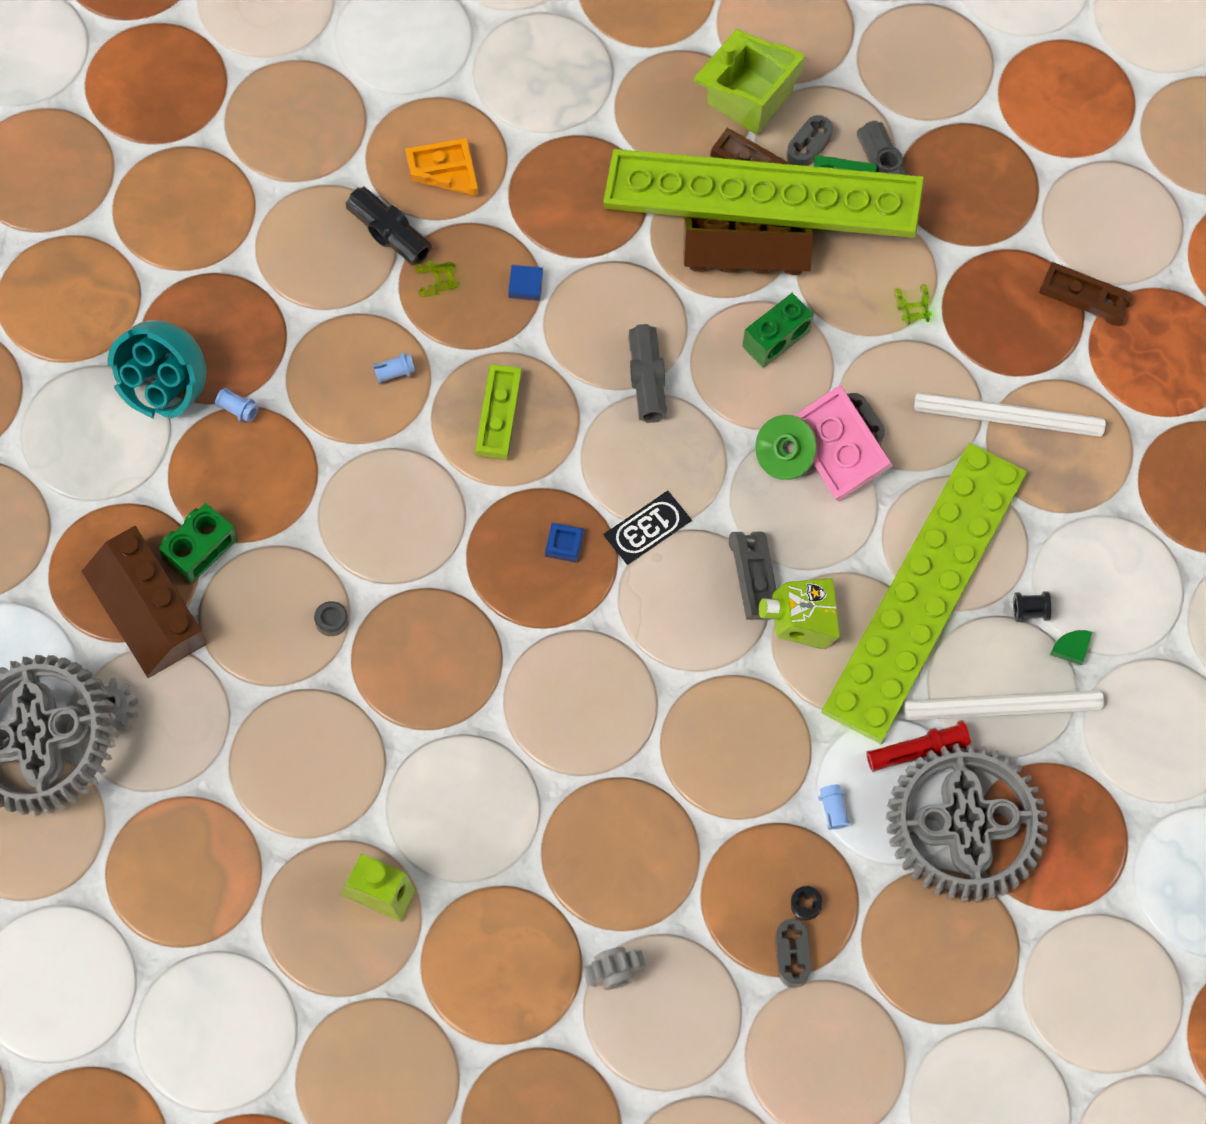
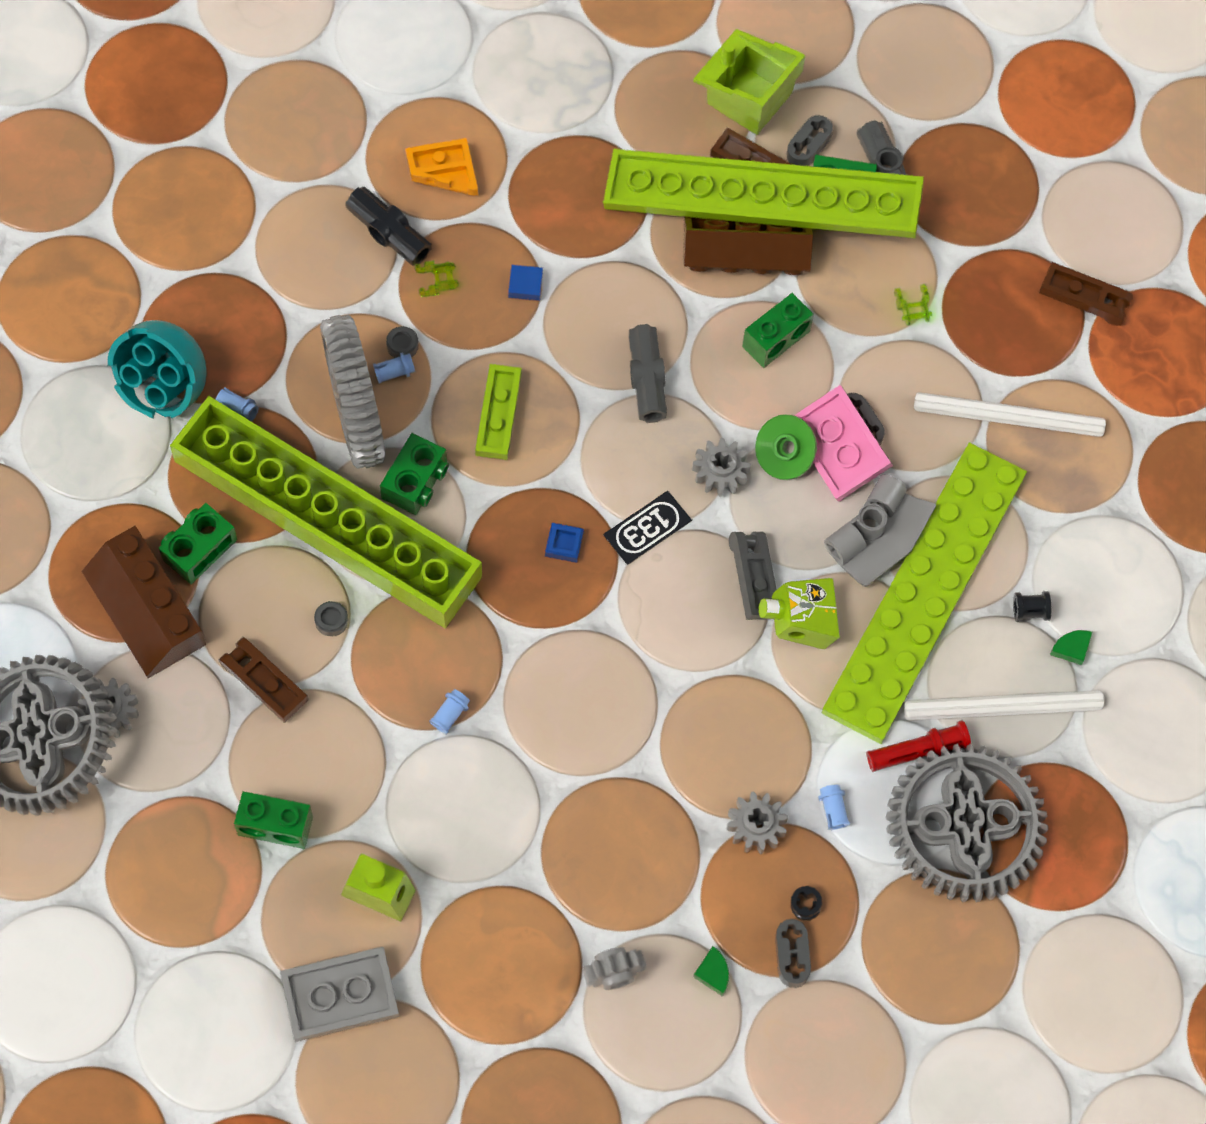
none -> lime brick [170,396,482,629]
none -> reddish brown plate [218,637,309,723]
none -> green brick [234,791,313,849]
none -> light grey plate [280,946,399,1042]
none -> light grey gear [320,315,386,469]
none -> green brick [380,433,449,515]
none -> dark grey tile [386,326,419,358]
none -> light blue pin [429,689,470,734]
none -> light grey gear [692,438,751,497]
none -> green tile [693,946,729,996]
none -> light grey gear [726,792,788,854]
none -> light grey panel [824,475,936,587]

